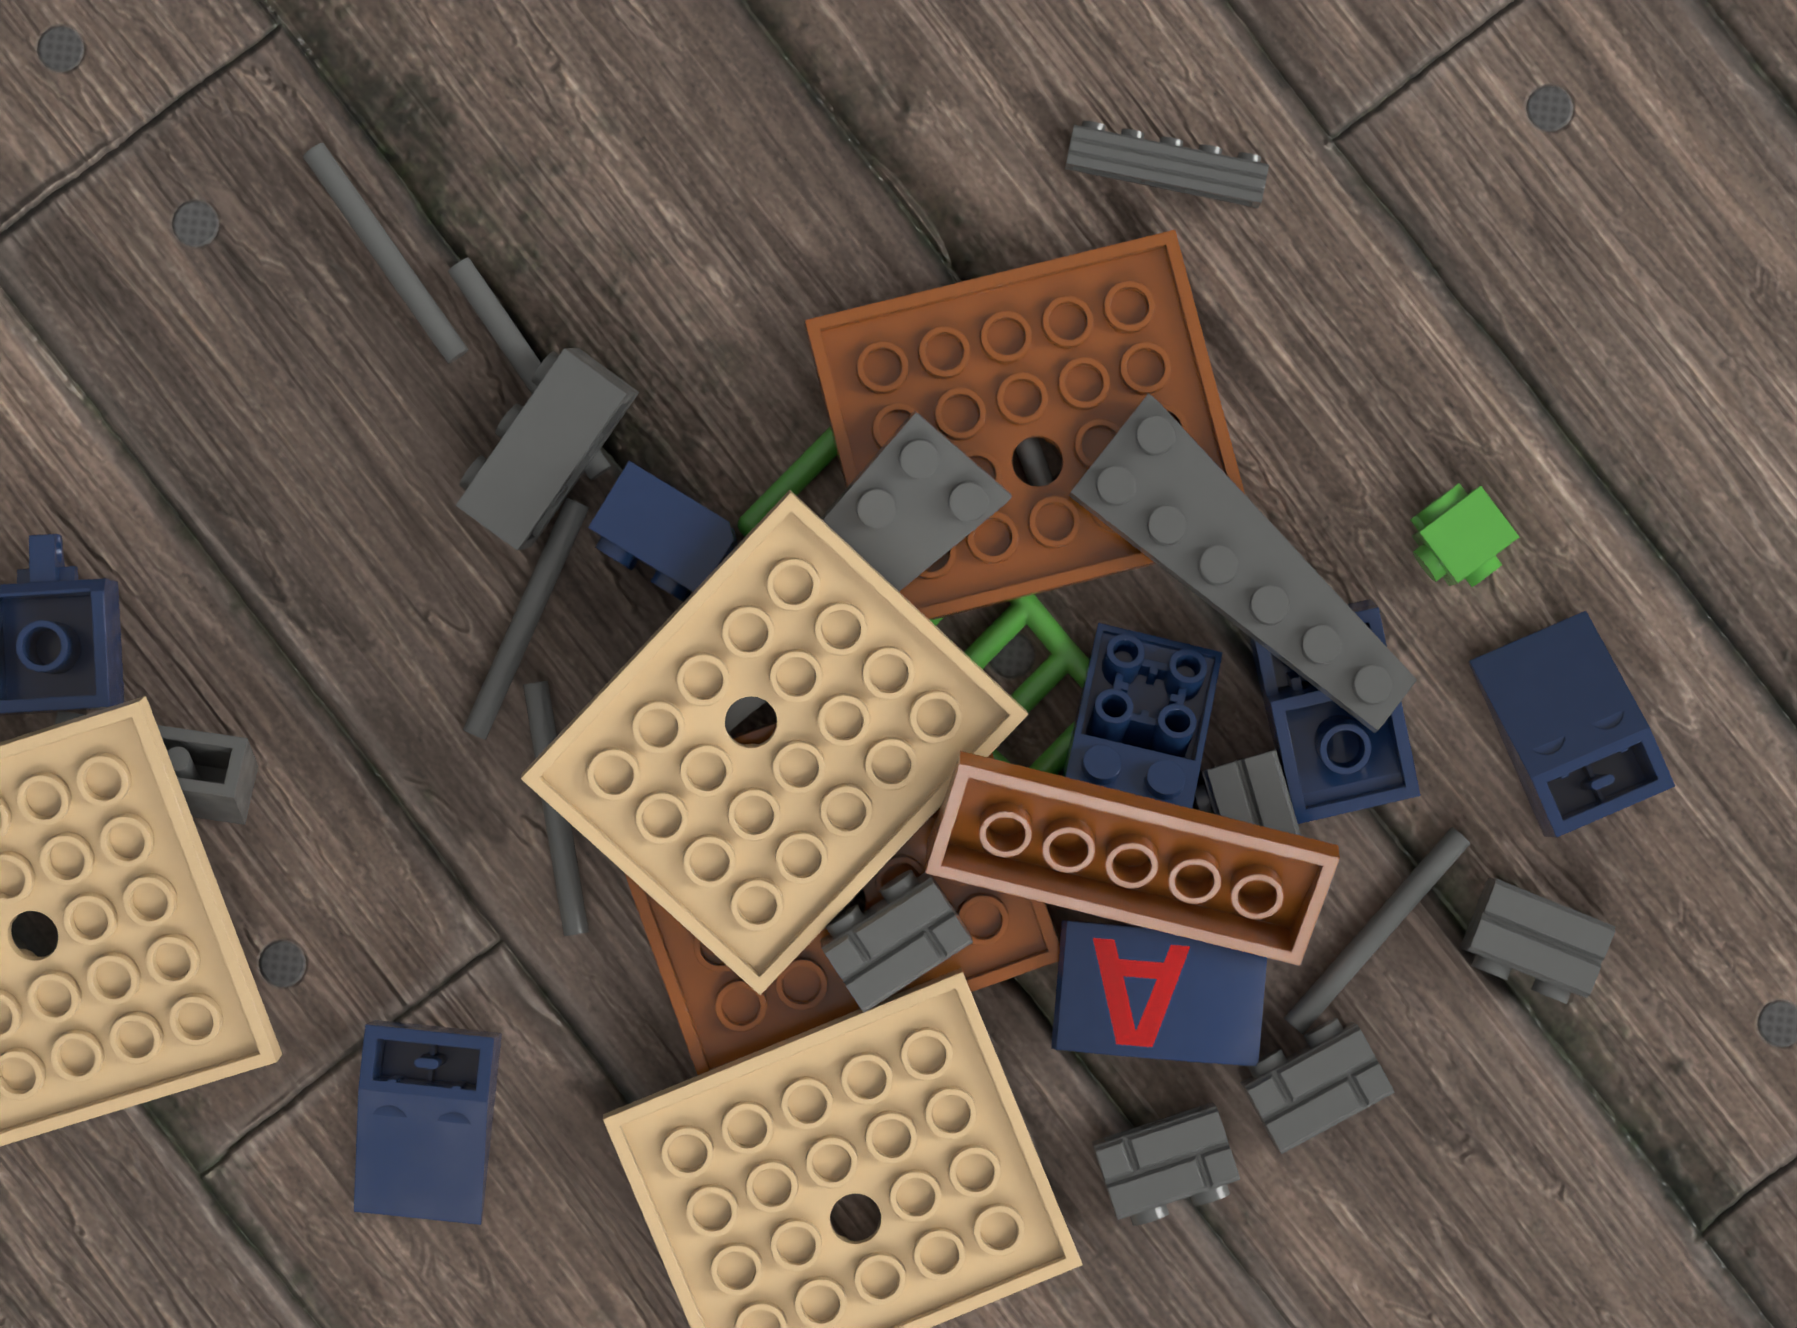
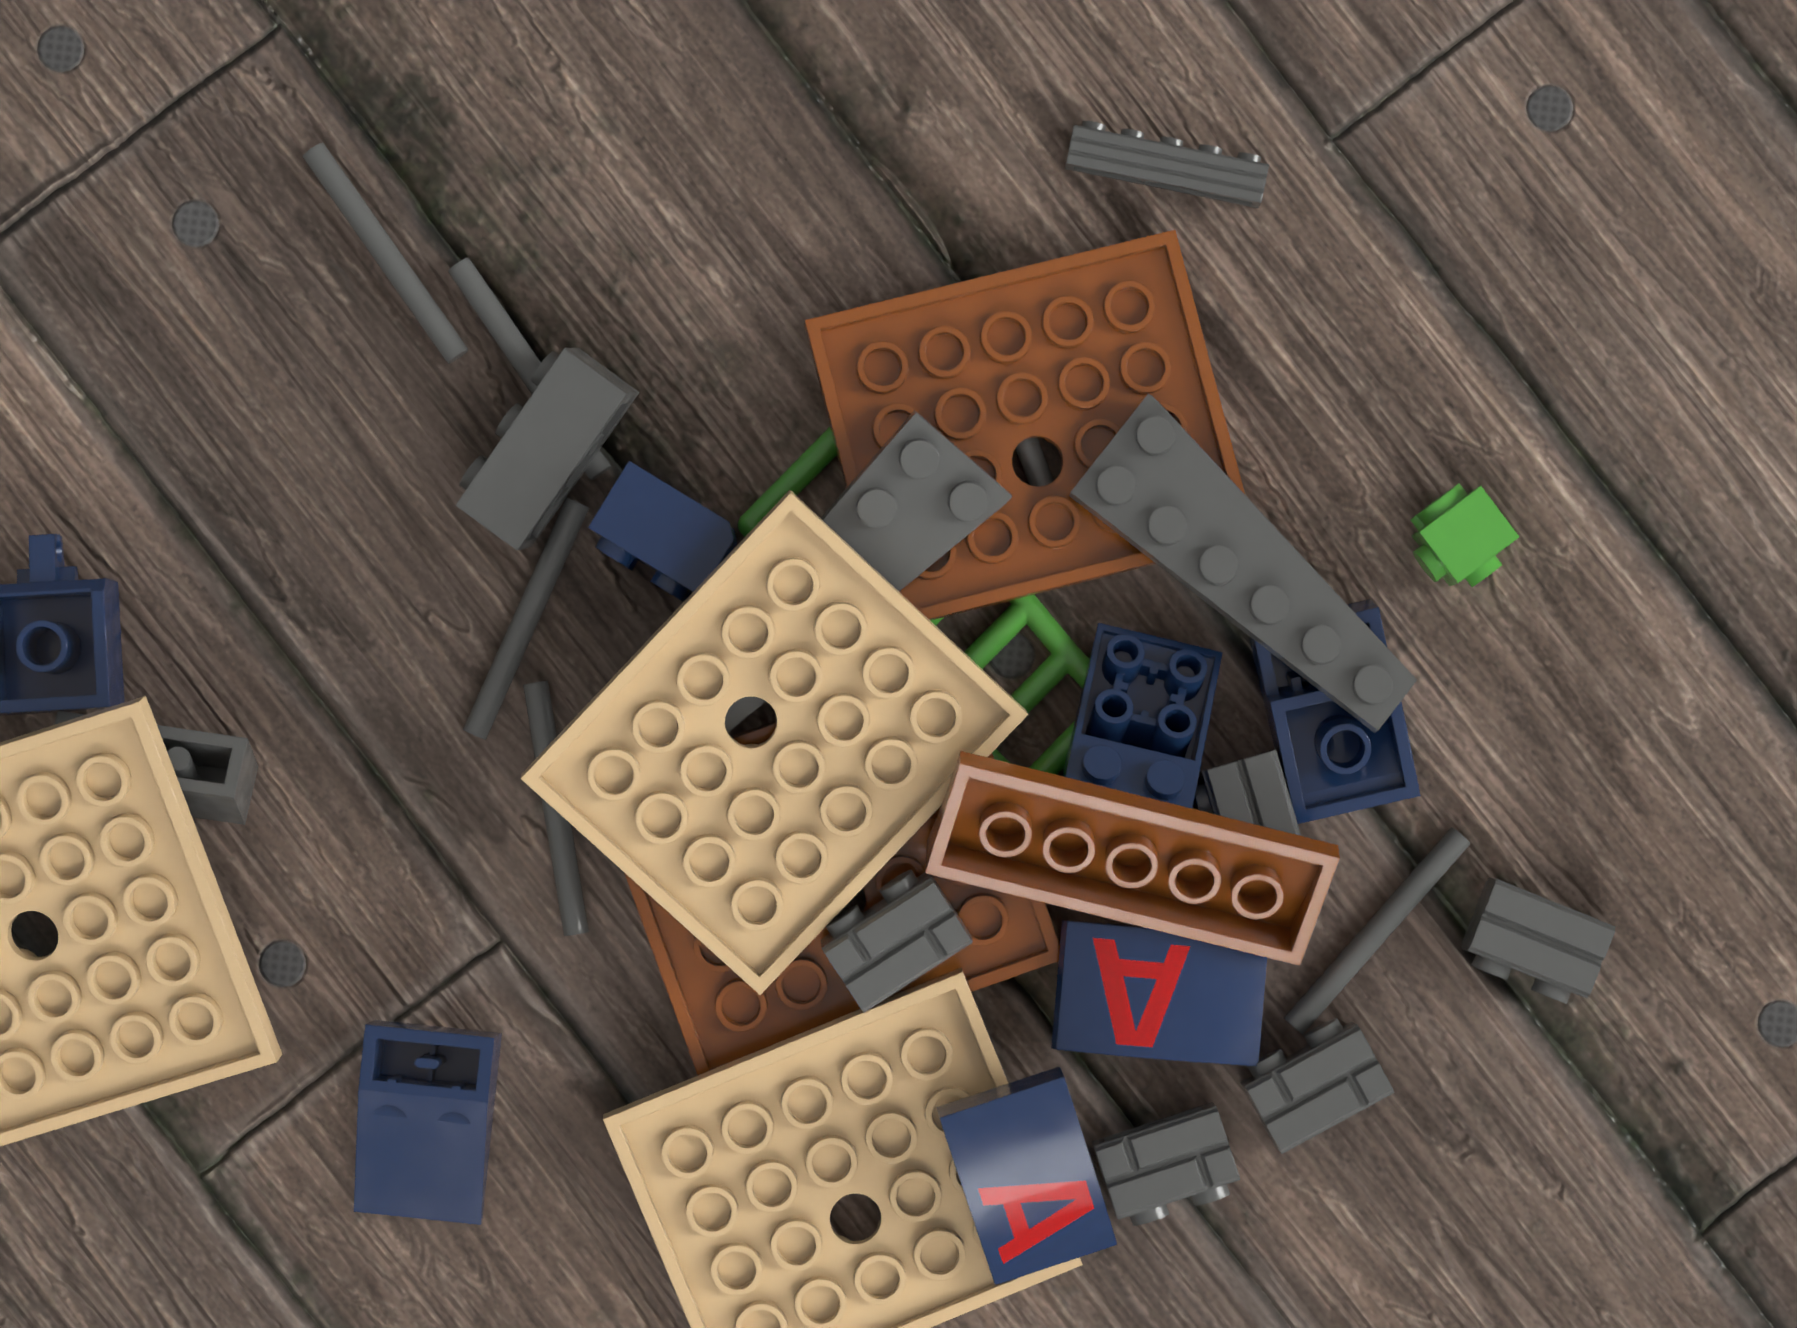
dark blue slope [1468,611,1675,838] -> none
none -> dark blue slope [936,1066,1117,1285]

